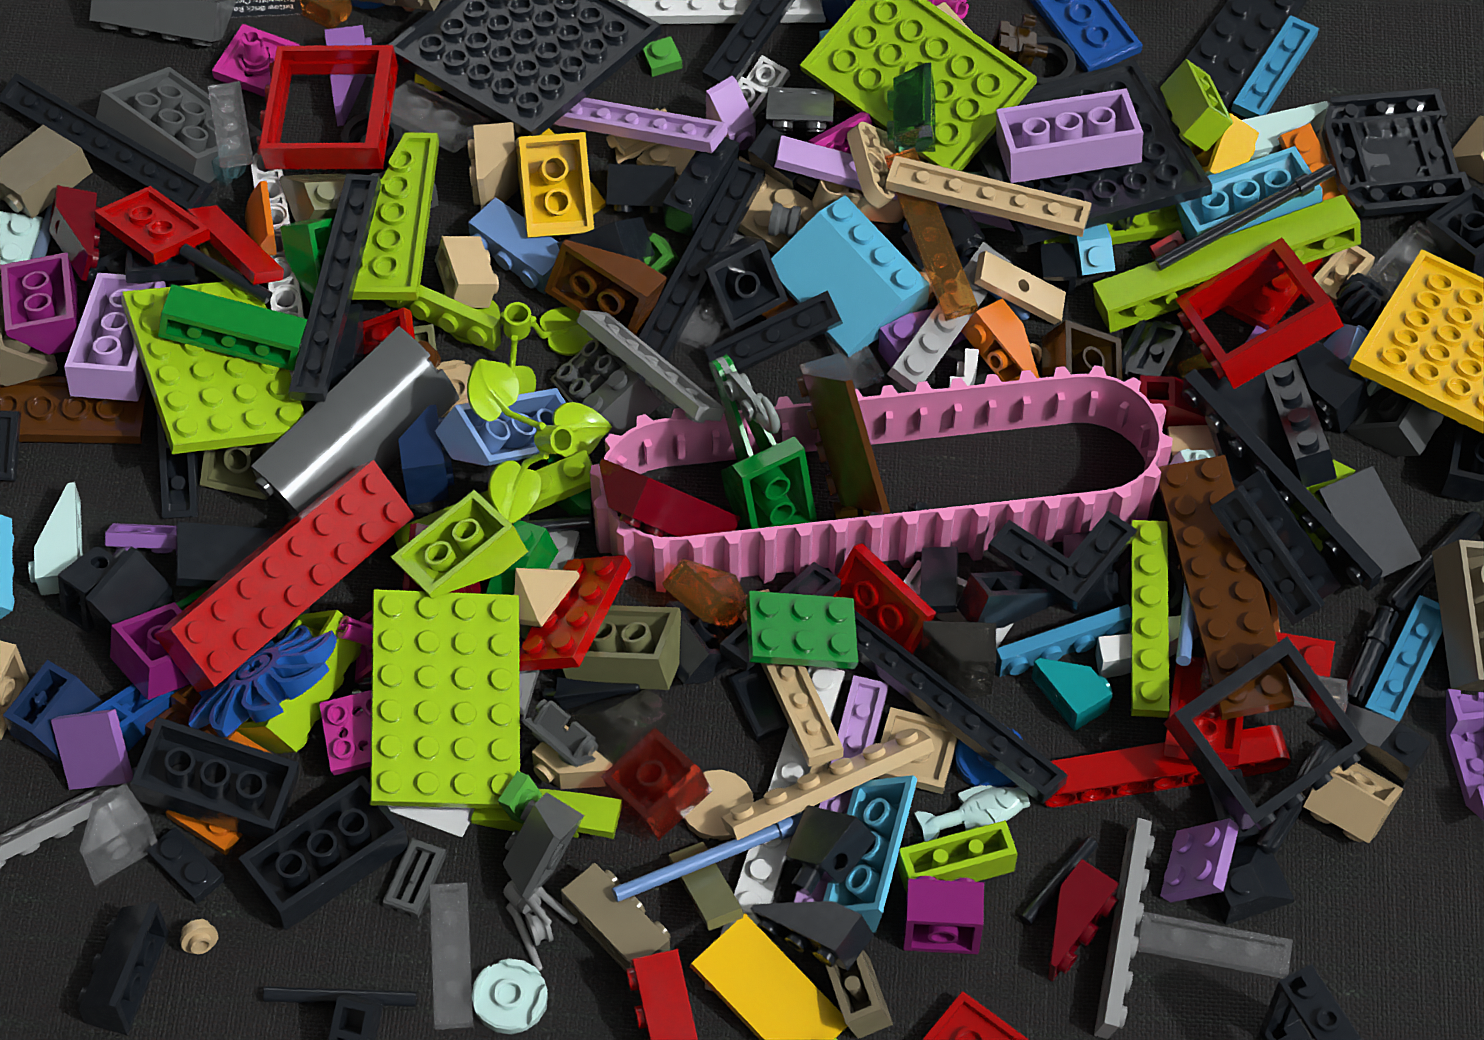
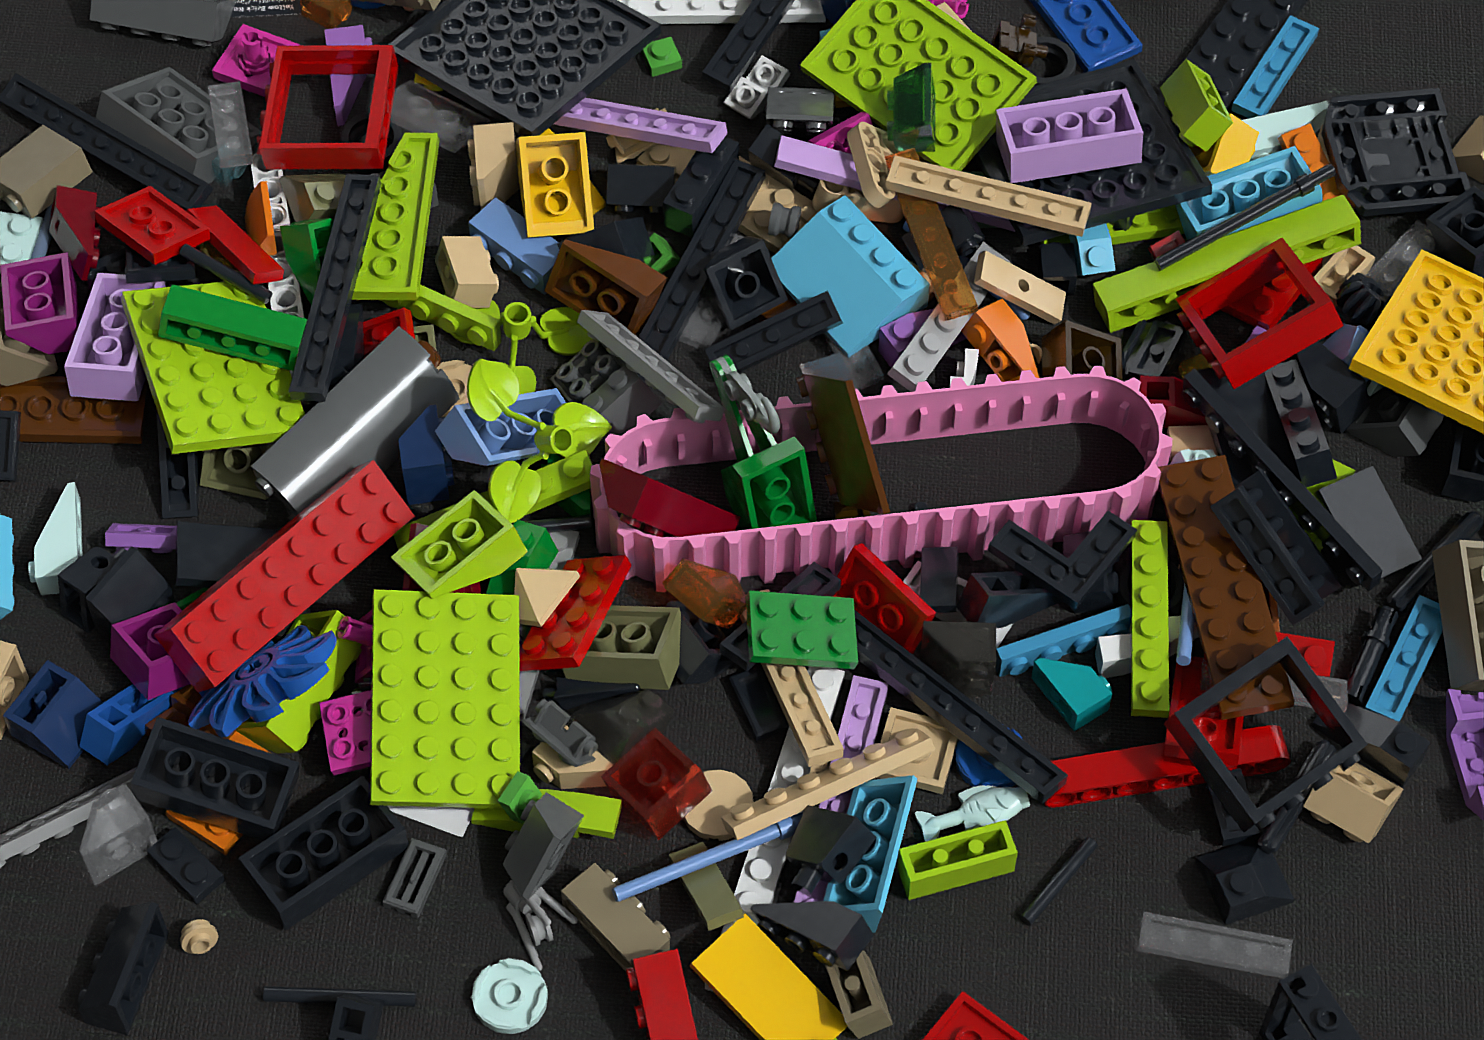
medium lavender tile [51,709,133,790] -> none
clear tile [430,882,473,1030] -> none
lavender slope [706,76,756,150] -> none
magenta brick [903,876,984,954] -> none
dark red slope [1048,859,1119,982] -> none
light grey plate [1094,818,1155,1039] -> none
medium lavender plate [1160,818,1239,903] -> none

